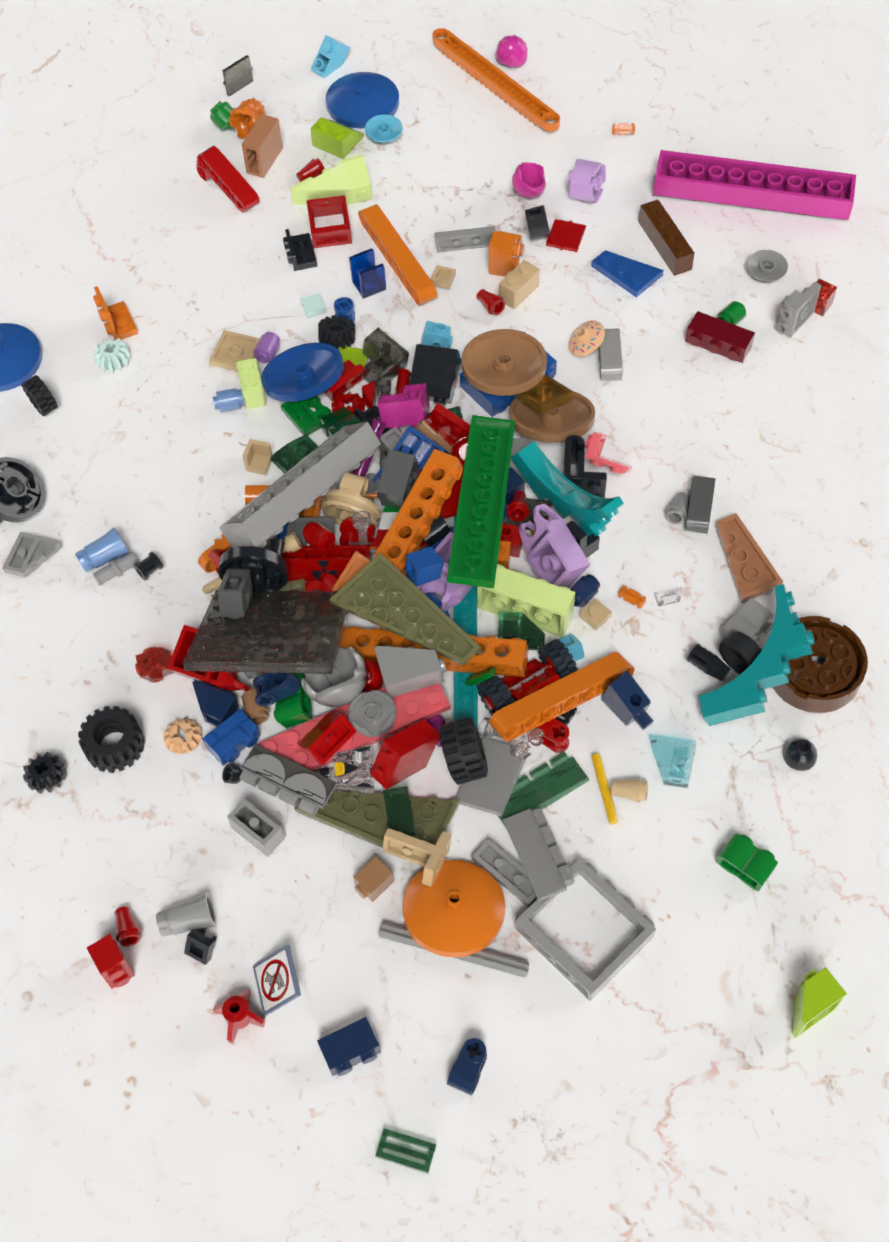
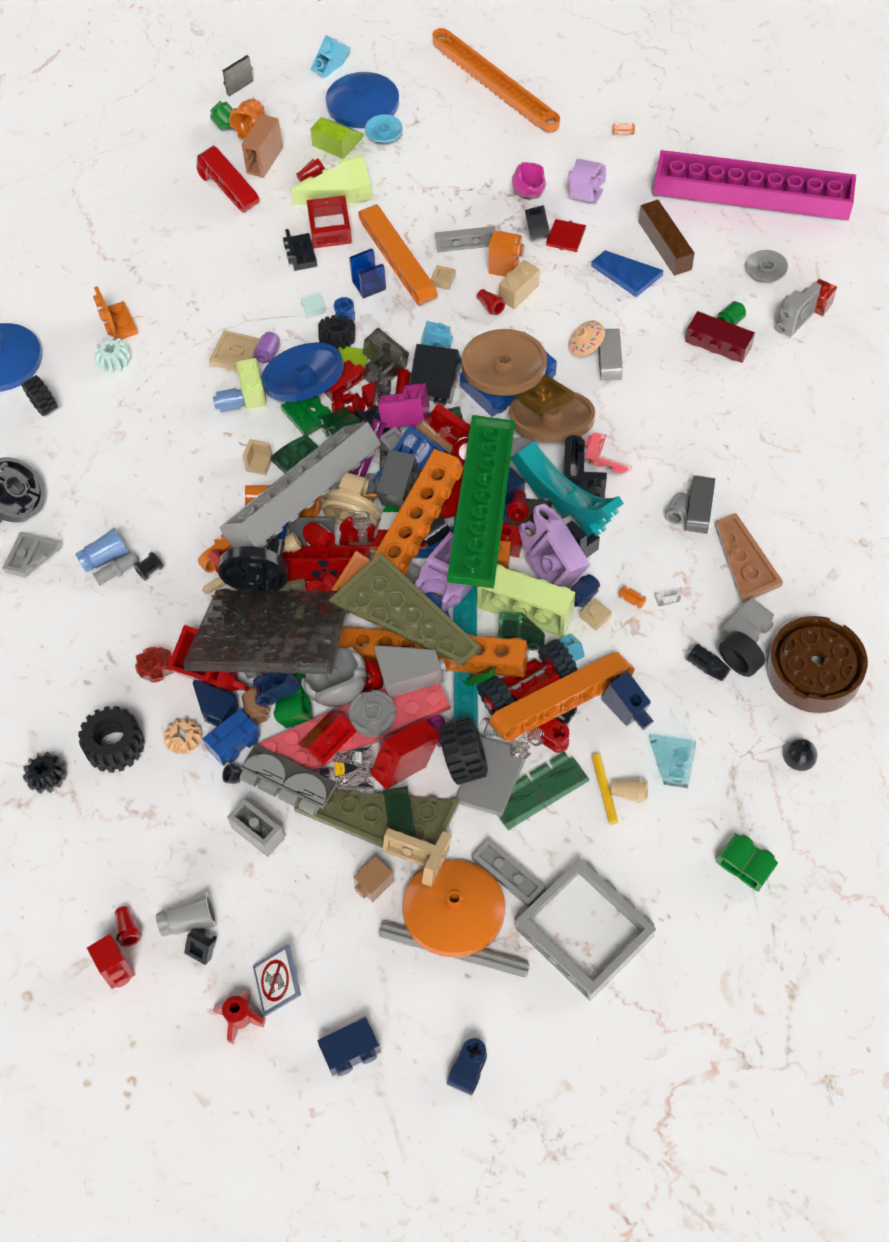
dark grey brick [218,569,253,619] -> none
clear green tile [375,1128,437,1174] -> none
blue brick [405,546,444,586] -> none
dark pink hair [495,35,528,68] -> none
light grey windscreen [503,808,575,902] -> none
teal arch [699,584,815,726] -> none
lime slope [792,967,847,1038] -> none

